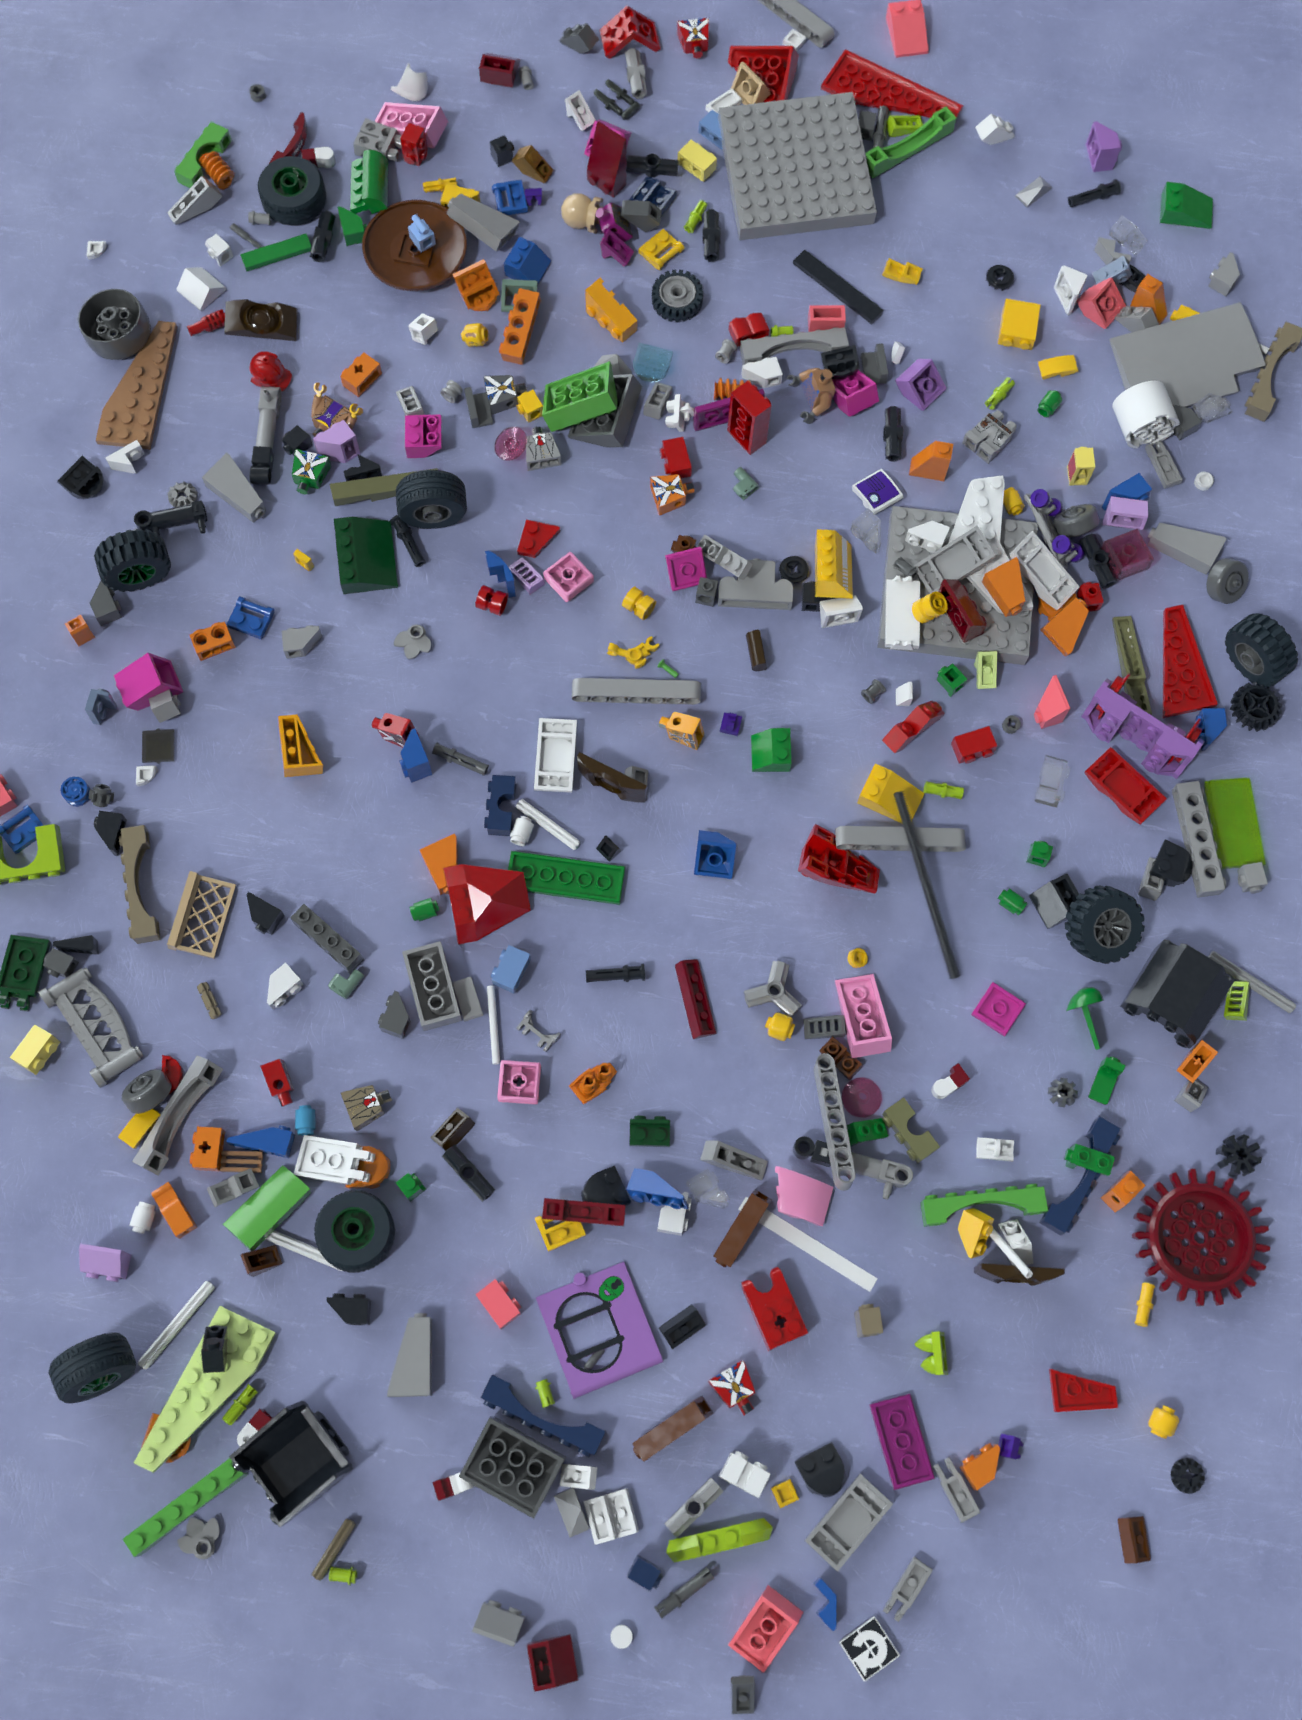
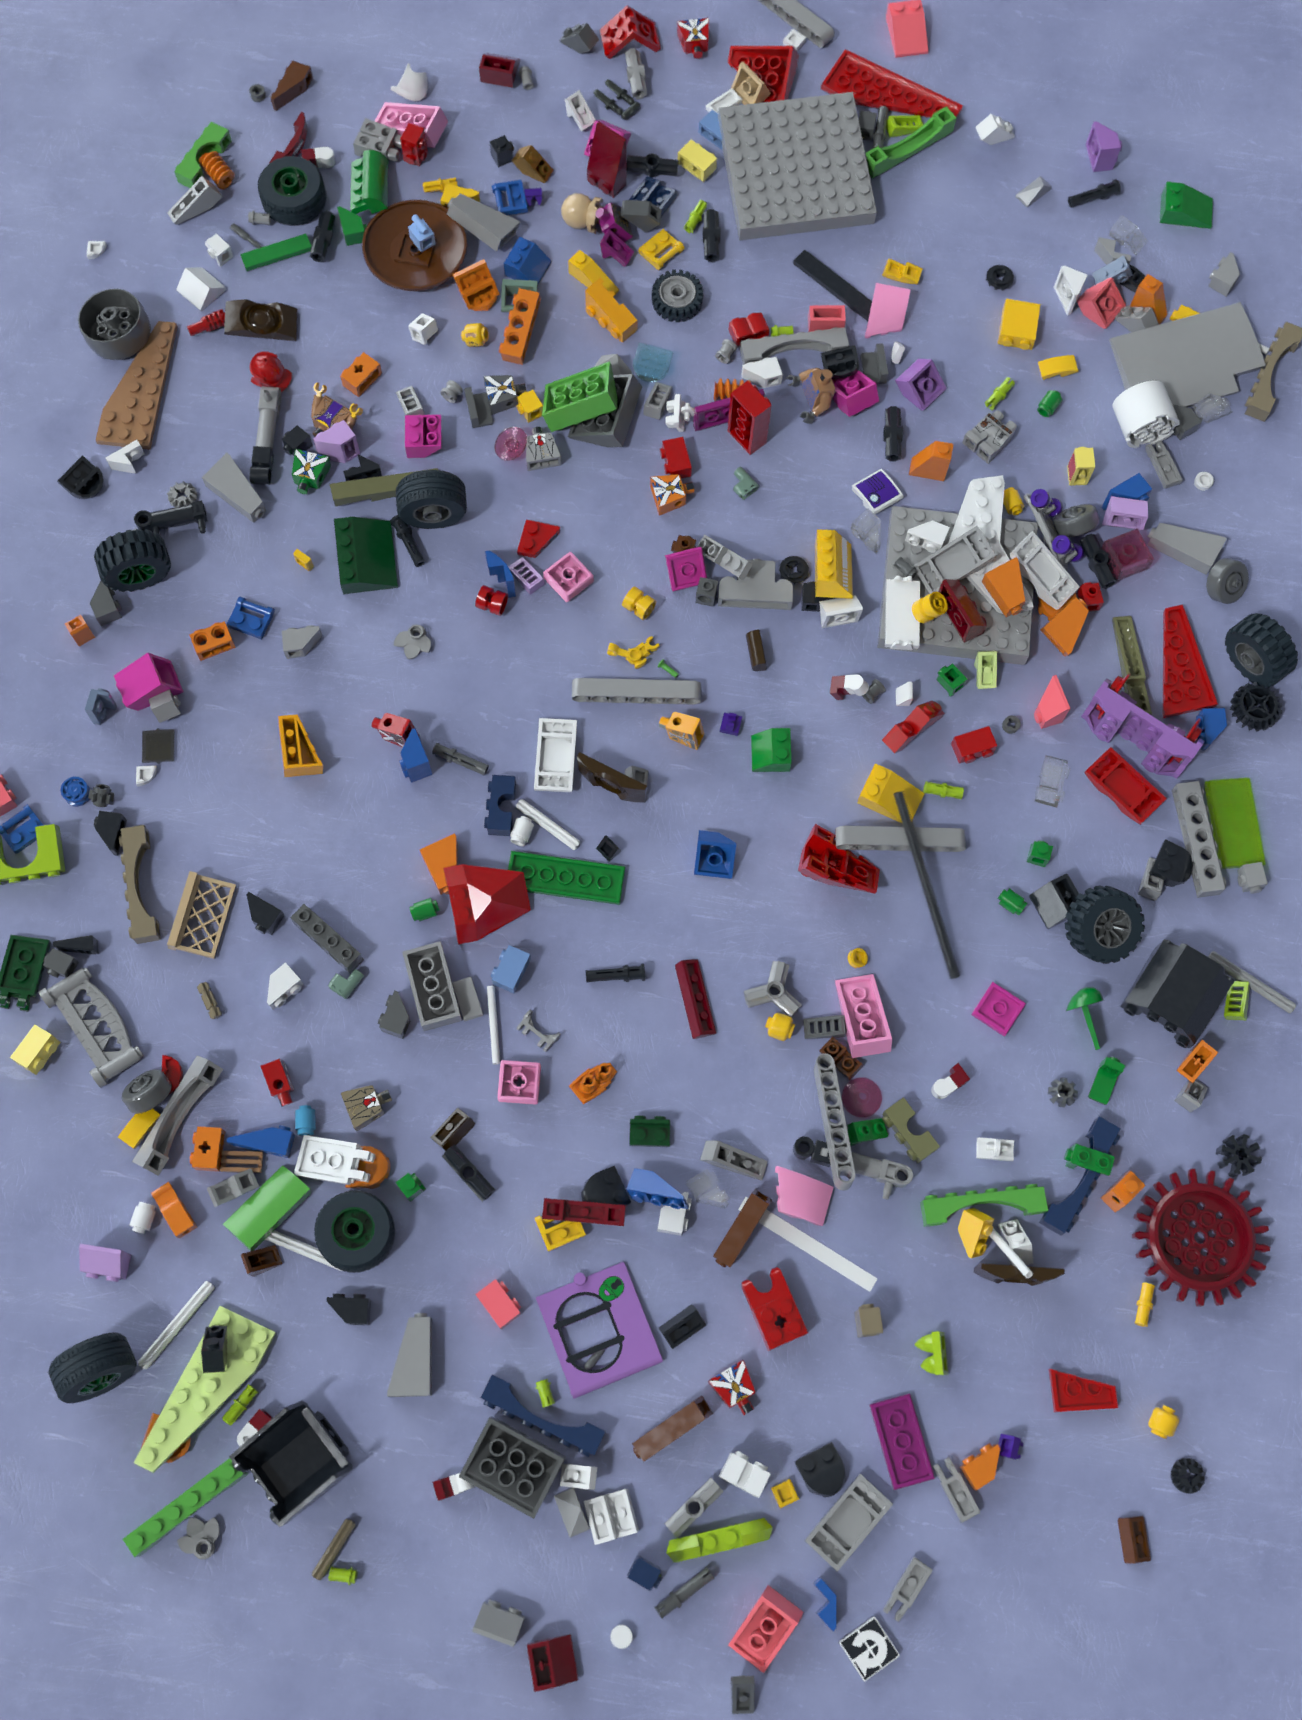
none -> reddish brown slope [270,60,313,111]
none -> yellow slope [568,249,619,297]
none -> leg [830,675,869,700]
none -> bright pink slope [865,283,911,338]

